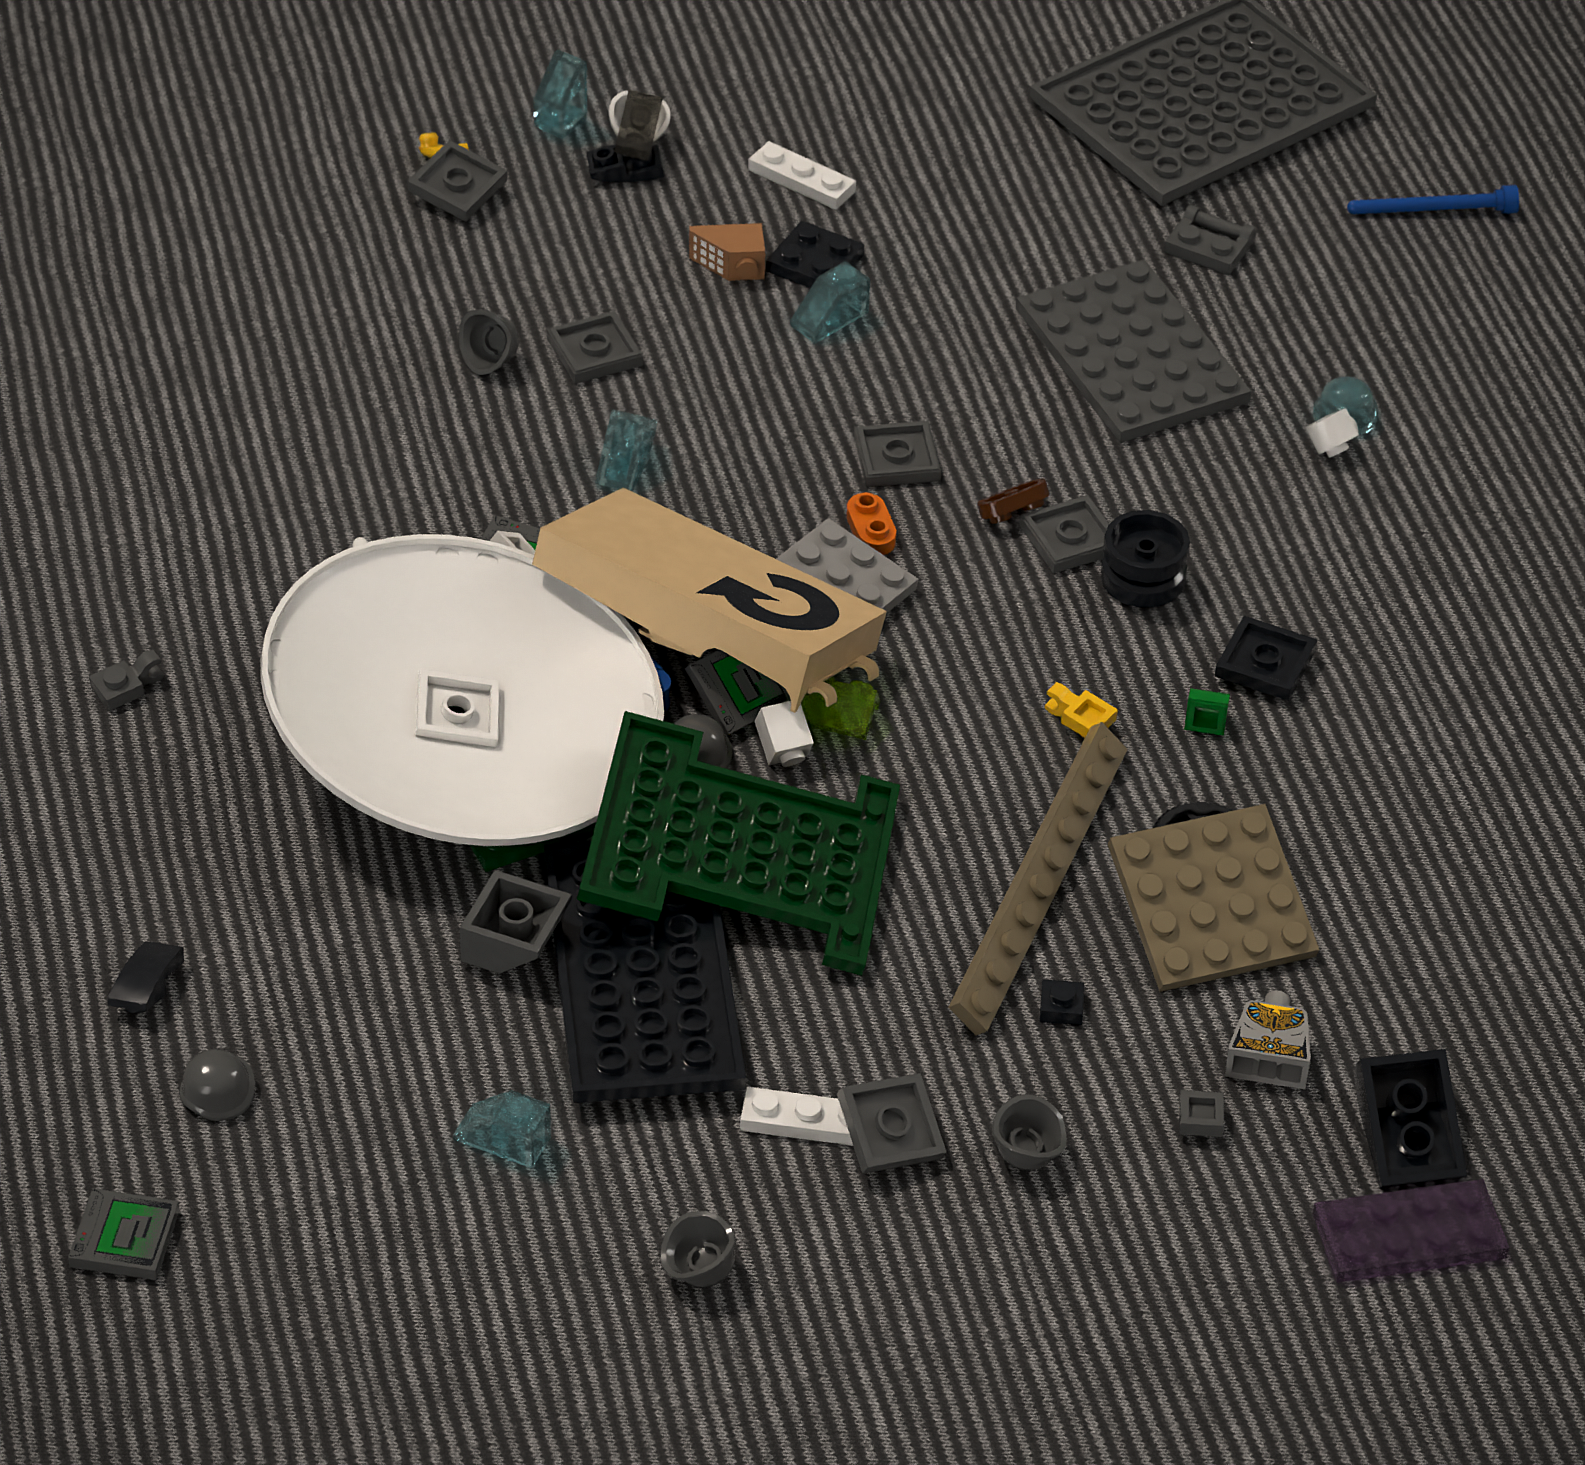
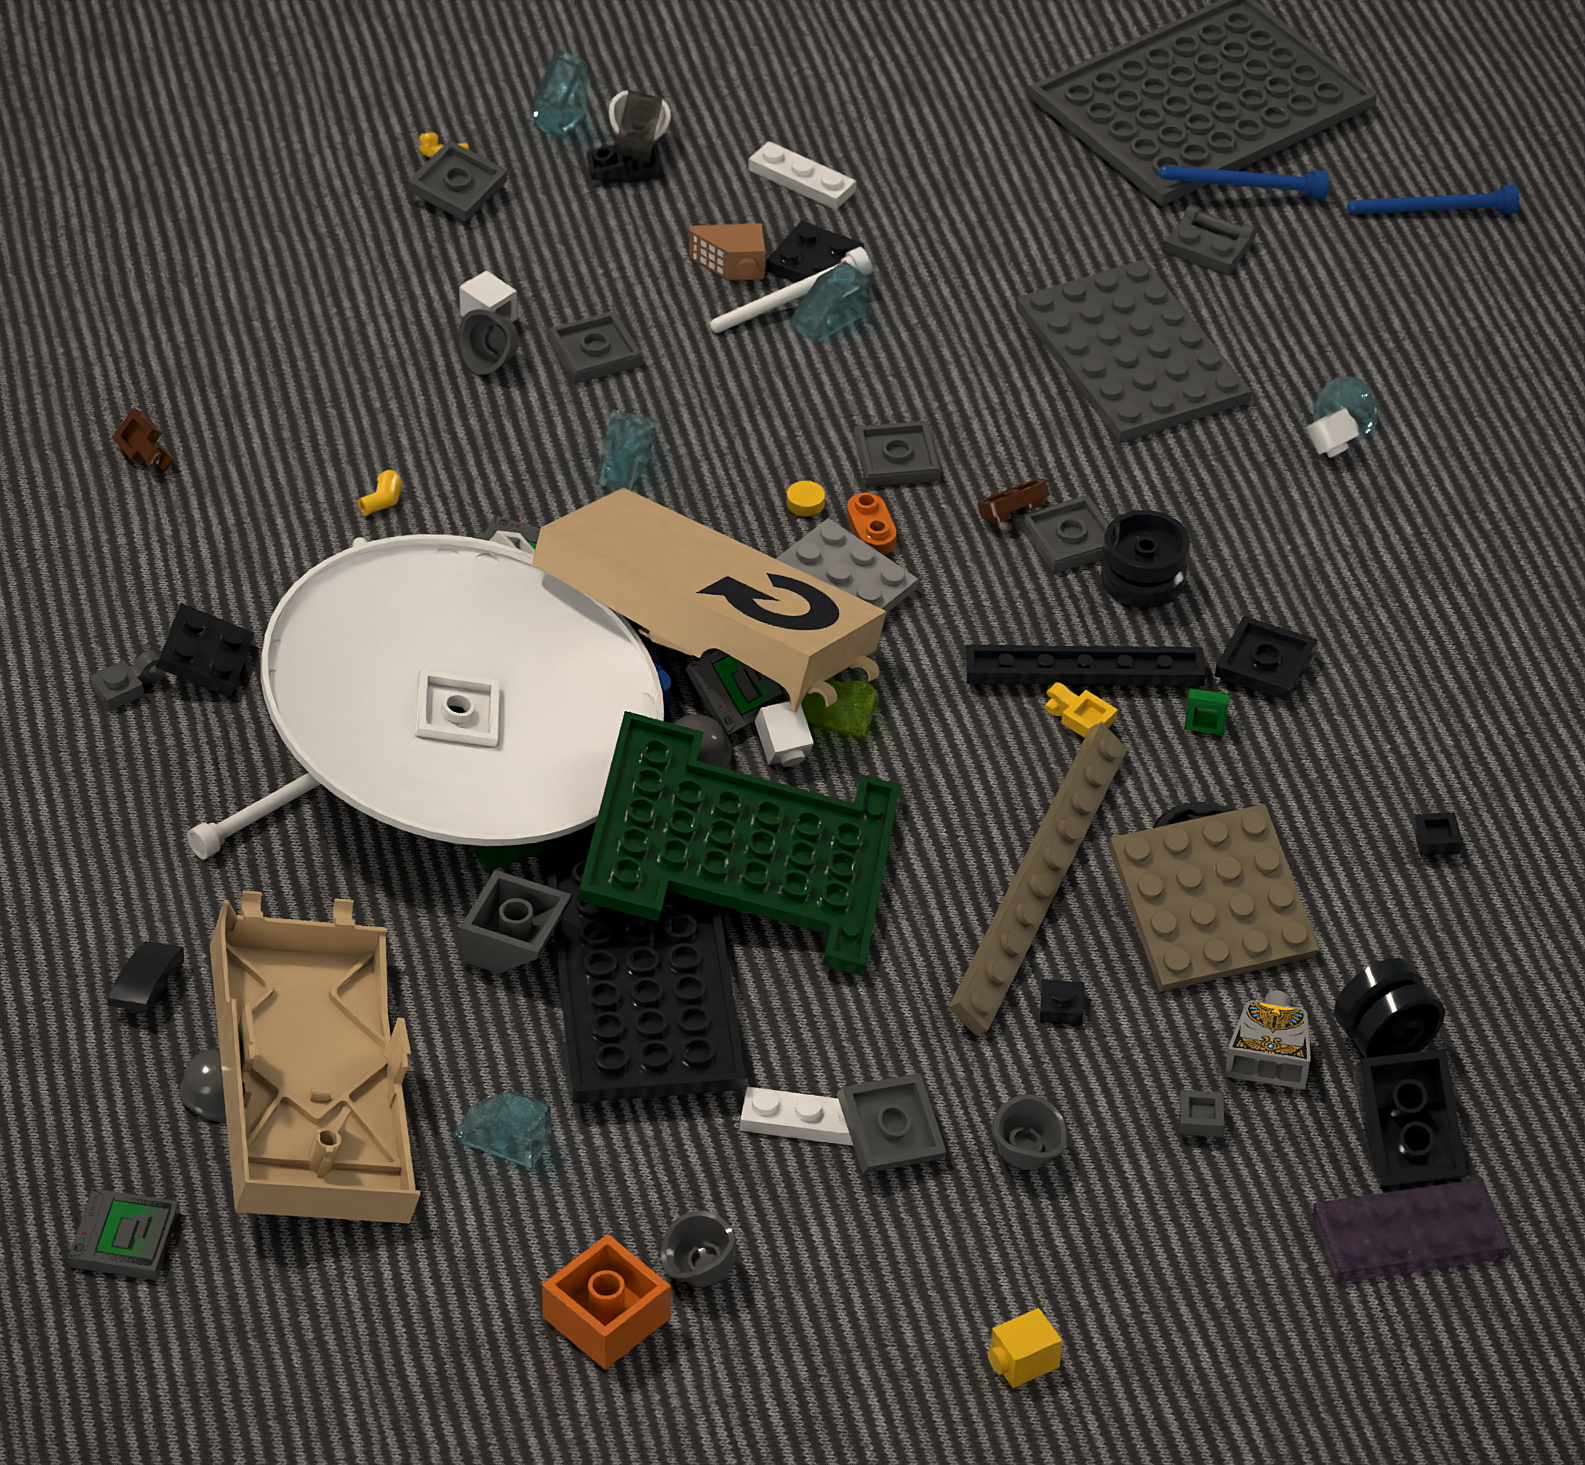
none -> reddish brown plate [112,408,175,471]
none -> black plate [156,603,254,698]
none -> white piece [187,772,321,859]
none -> tan piece [210,890,420,1223]
none -> yellow arm [358,470,403,516]
none -> white brick [459,270,517,322]
none -> orange brick [542,1234,671,1370]
none -> white piece [710,247,872,333]
none -> yellow tile [787,481,825,517]
none -> black plate [965,645,1206,686]
none -> yellow brick [988,1308,1062,1388]
none -> blue piece [1159,166,1329,200]
none -> black wheel [1333,958,1446,1058]
none -> black plate [1413,813,1462,855]

